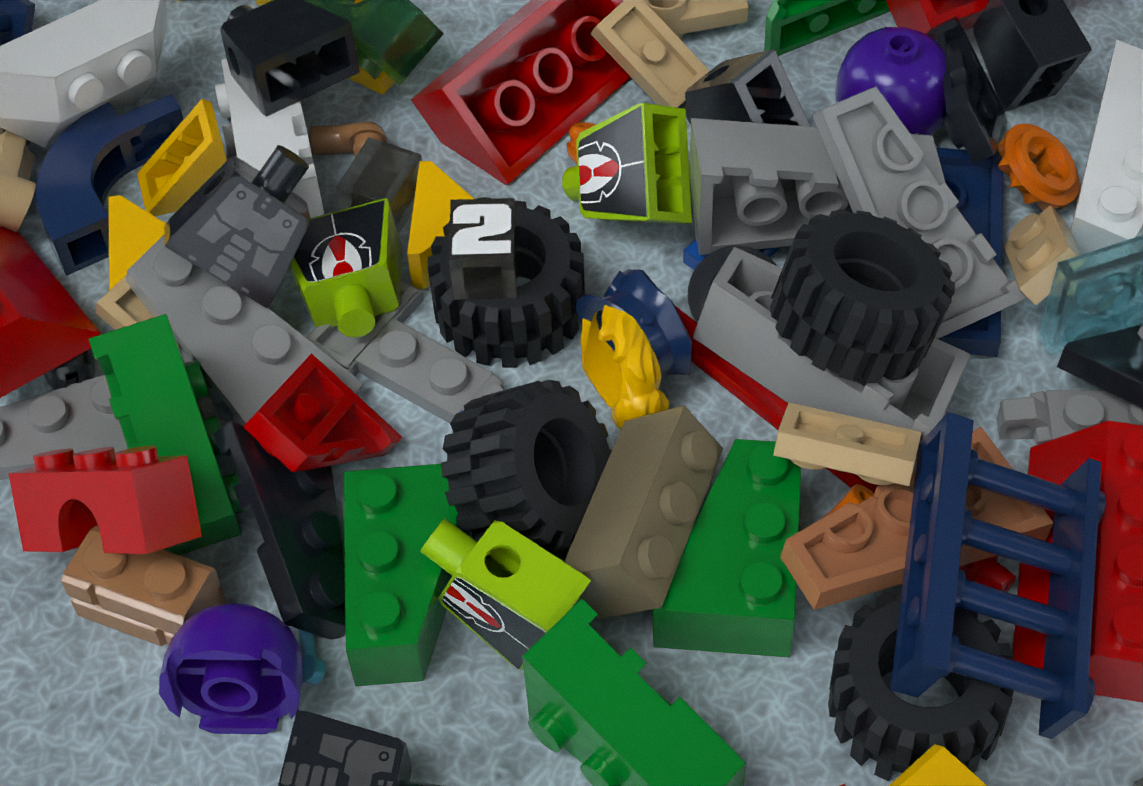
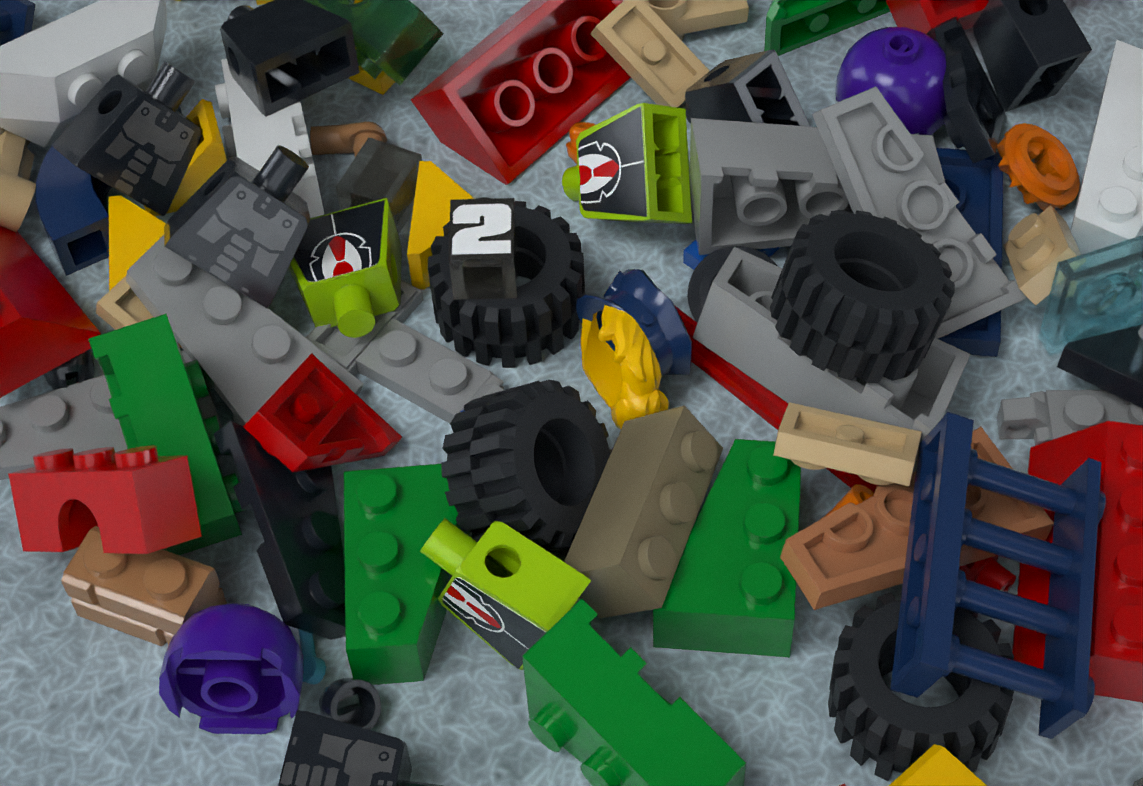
none -> torso [52,61,202,216]
none -> black hinge [319,678,381,730]

